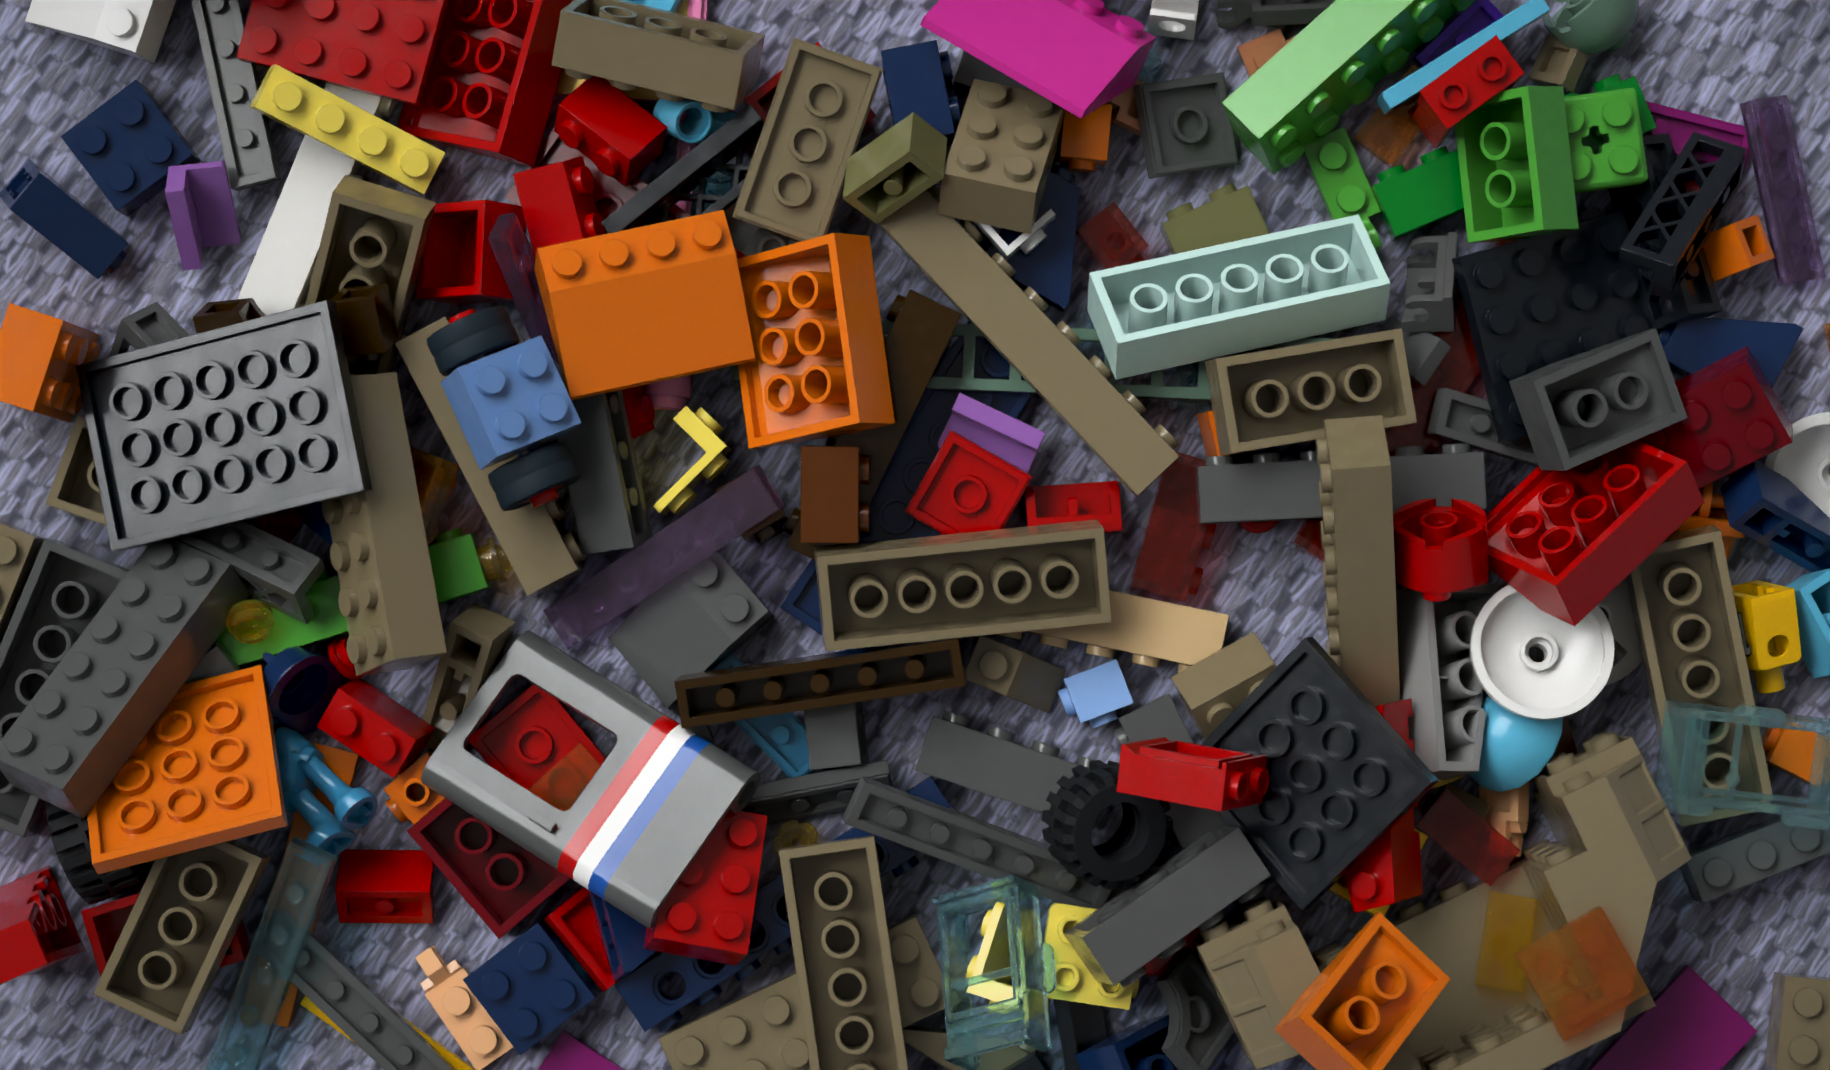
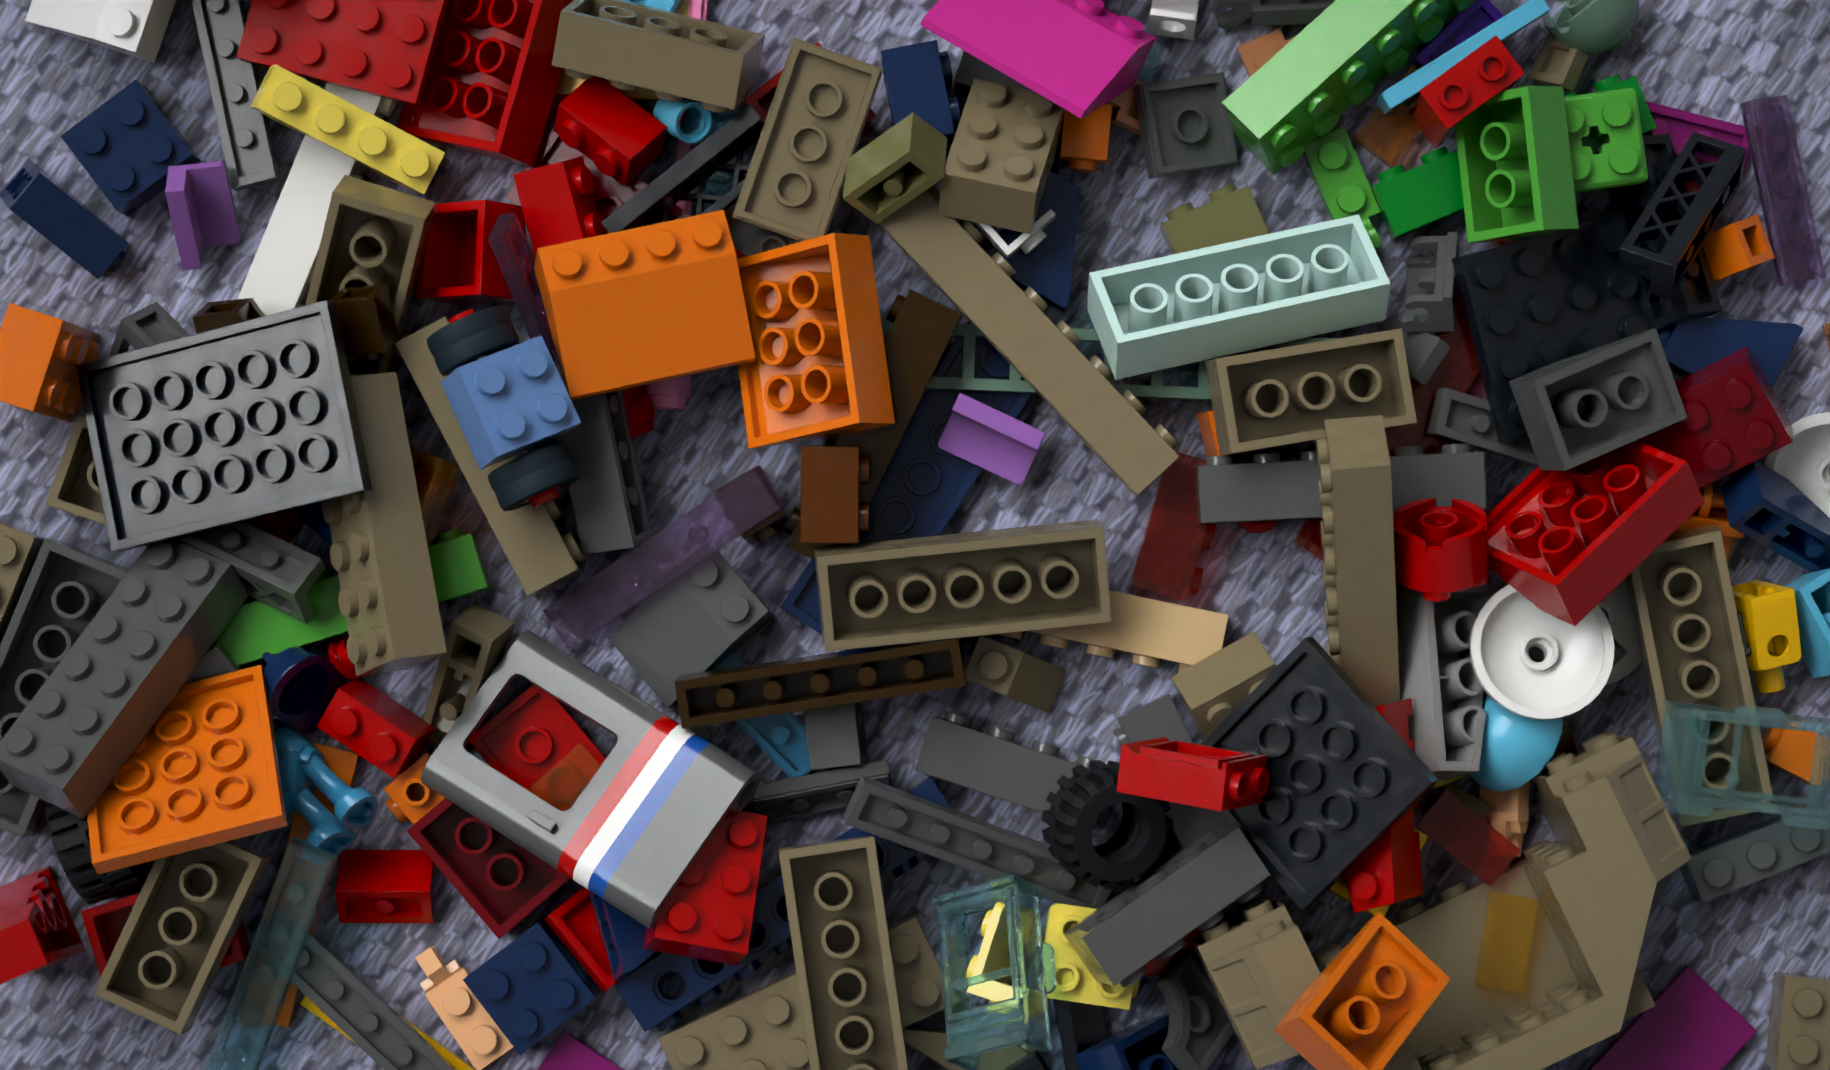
clear yellow plate [226,599,274,644] -> none
clear yellow plate [477,537,513,583] -> none
light yellow bracket [653,406,732,515] -> none
clear yellow plate [773,820,818,855] -> none
red tile [904,430,1033,535] -> none
red hinge [1024,481,1123,533] -> none
light blue brick [1058,659,1133,728] -> none
clear red brick [1076,202,1149,270] -> none
clear orange plate [1513,906,1650,1041] -> none

